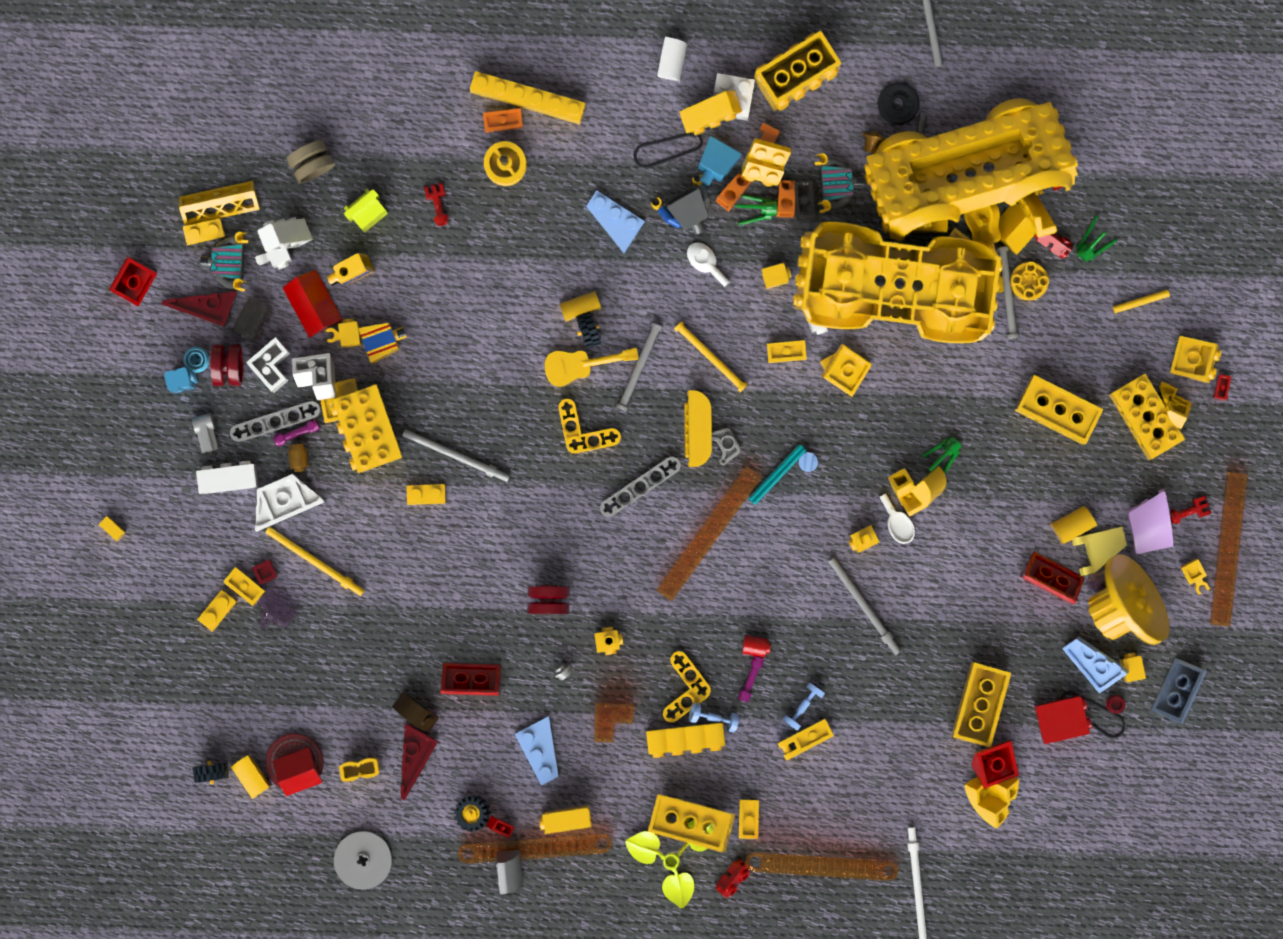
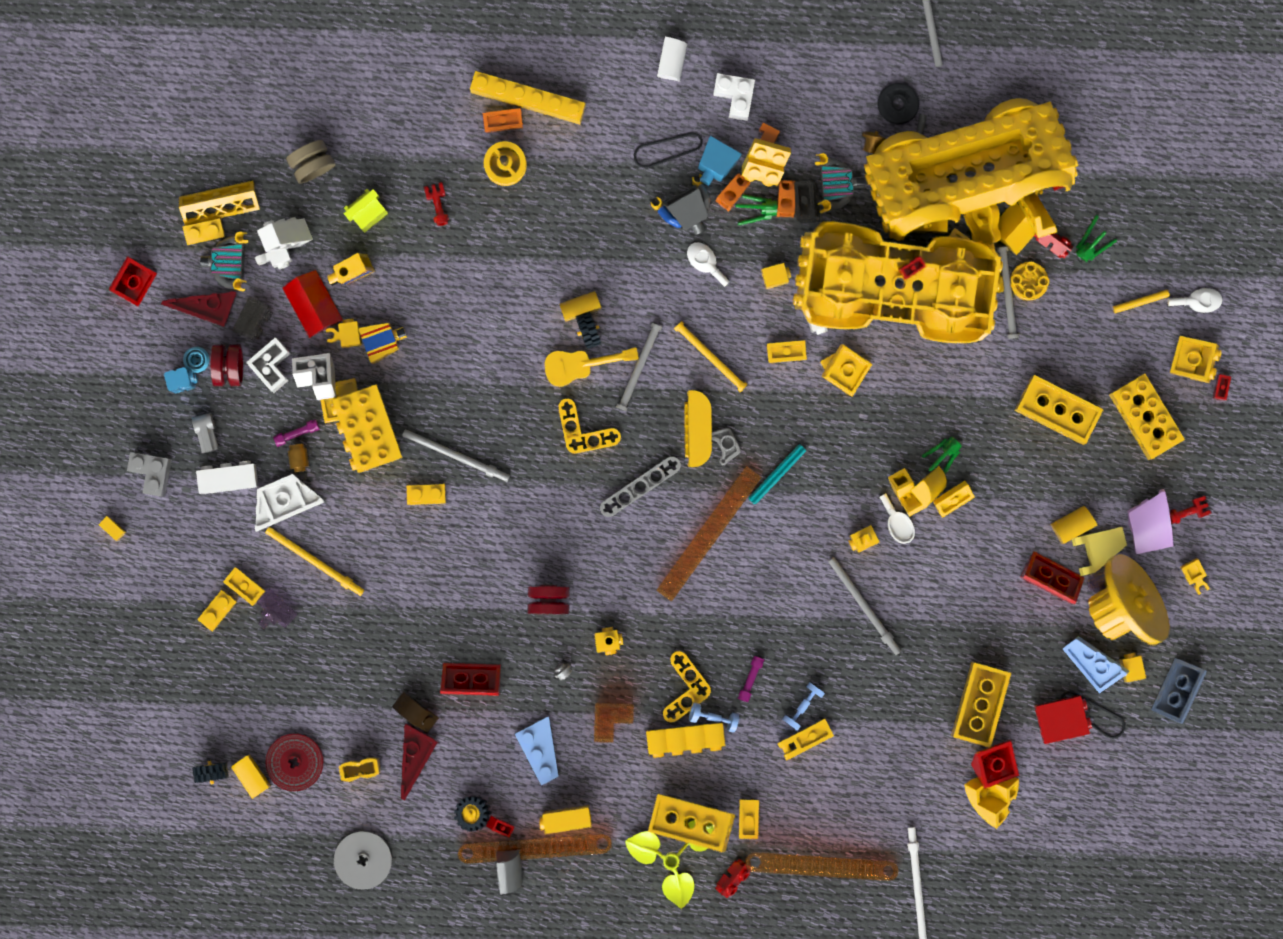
light grey beam [230,401,321,442] -> none
dark red plate [252,560,278,585] -> none
red slope [273,747,323,796] -> none
light blue wing [586,191,645,253] -> none
yellow brick [679,90,742,135] -> none
red brick [742,635,771,657] -> none
yellow brick [754,31,841,111] -> none
light blue plate [799,452,818,472] -> none
dark red plate [1106,694,1125,714] -> none
yellow slope [1159,381,1192,429] -> none
clear orange plate [1210,472,1248,627] -> none
none -> light grey brick [127,452,172,497]
none -> red piece [898,256,927,280]
none -> yellow plate [933,481,974,518]
none -> white piece [1168,288,1222,313]

